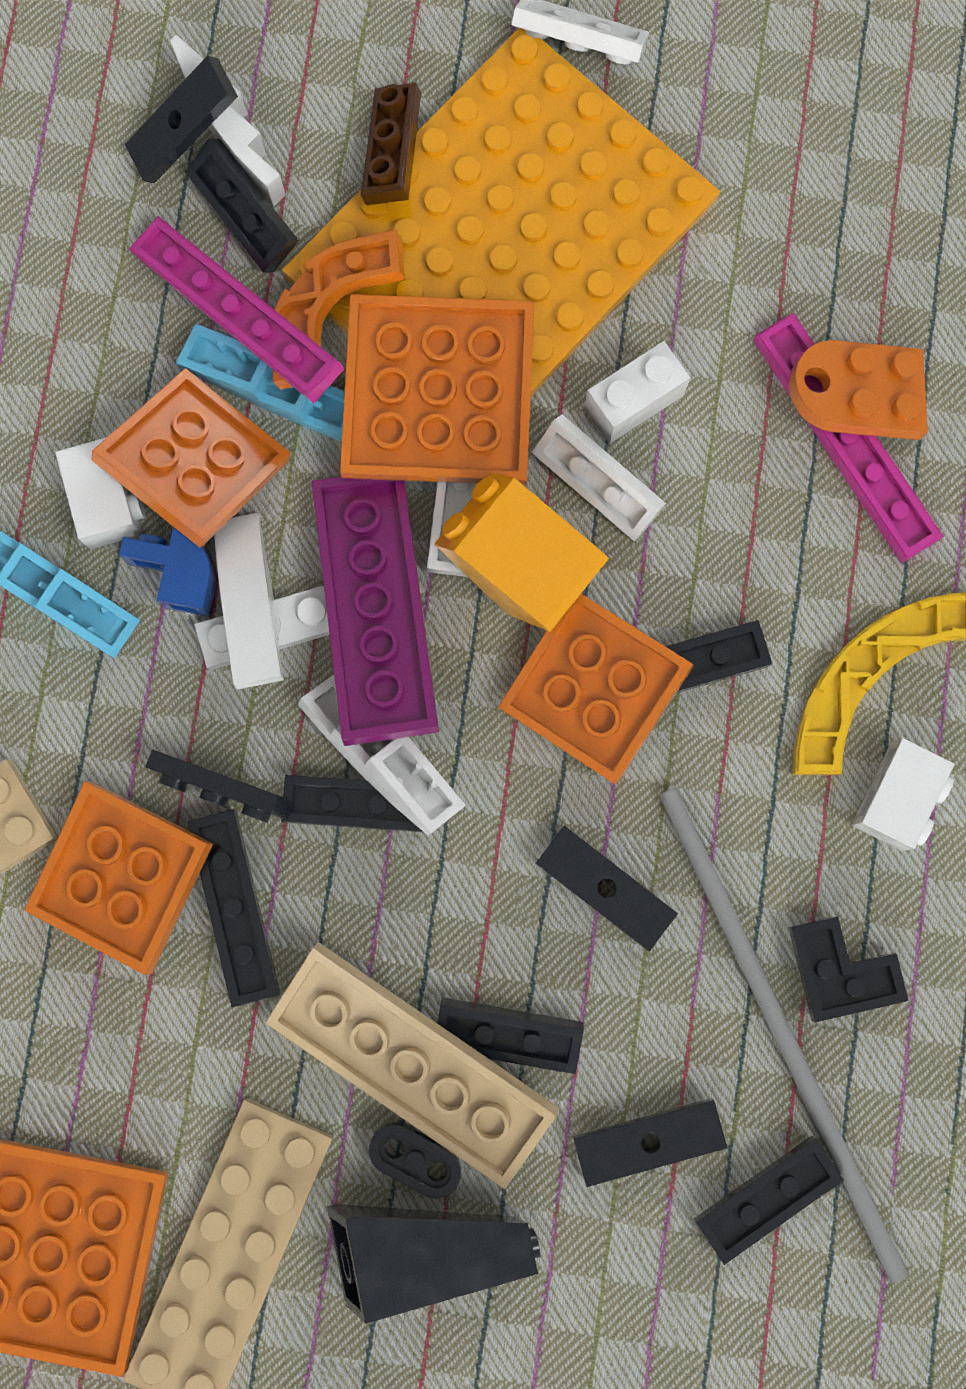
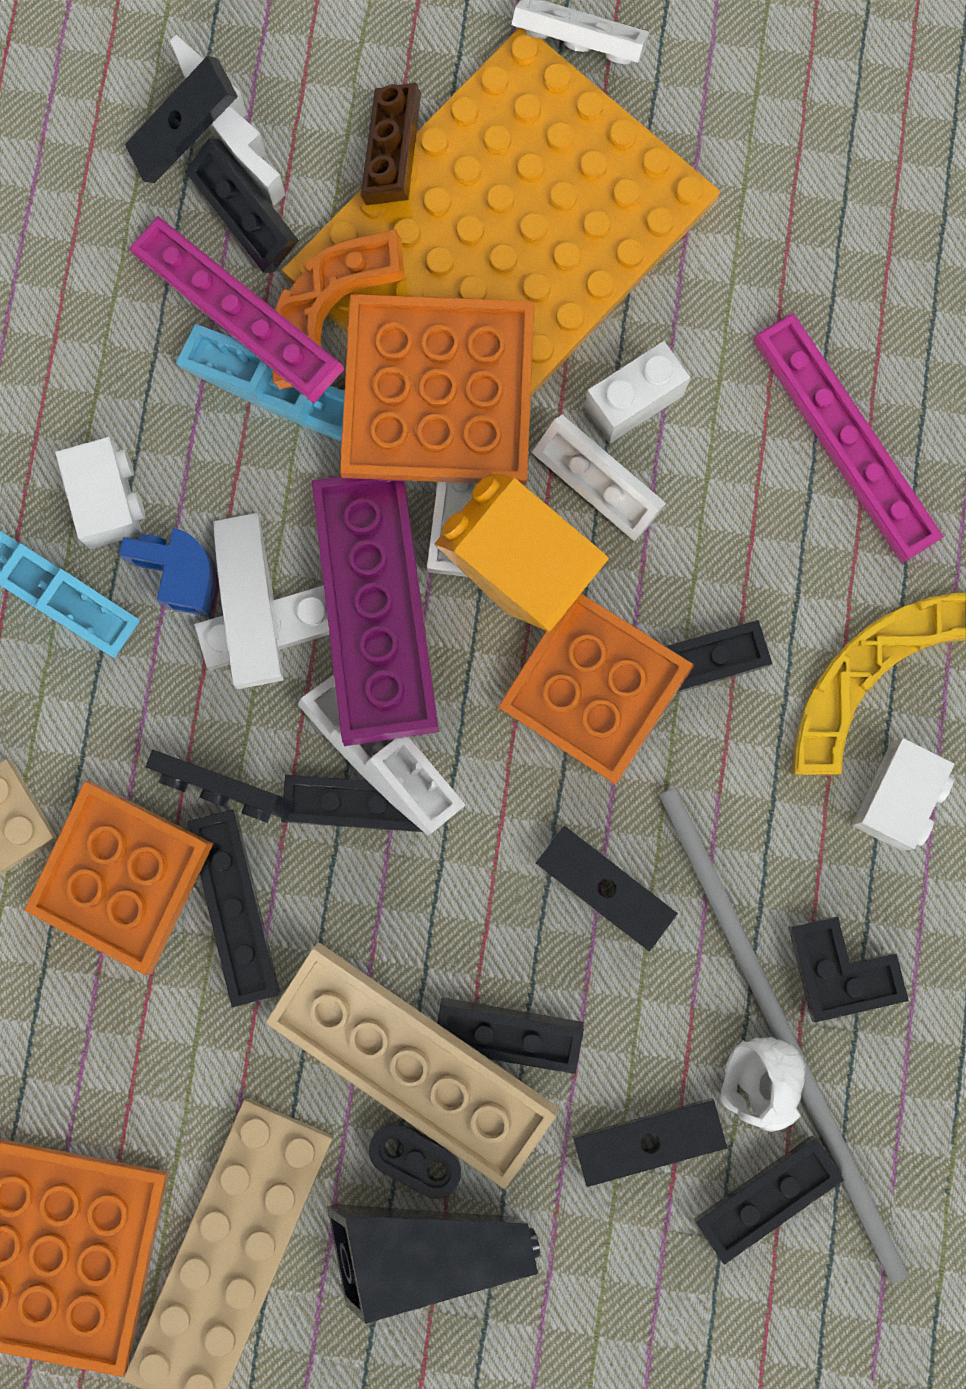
orange plate [91,368,291,548] -> none
orange plate [789,340,928,440] -> none
none -> white hair [720,1037,806,1132]

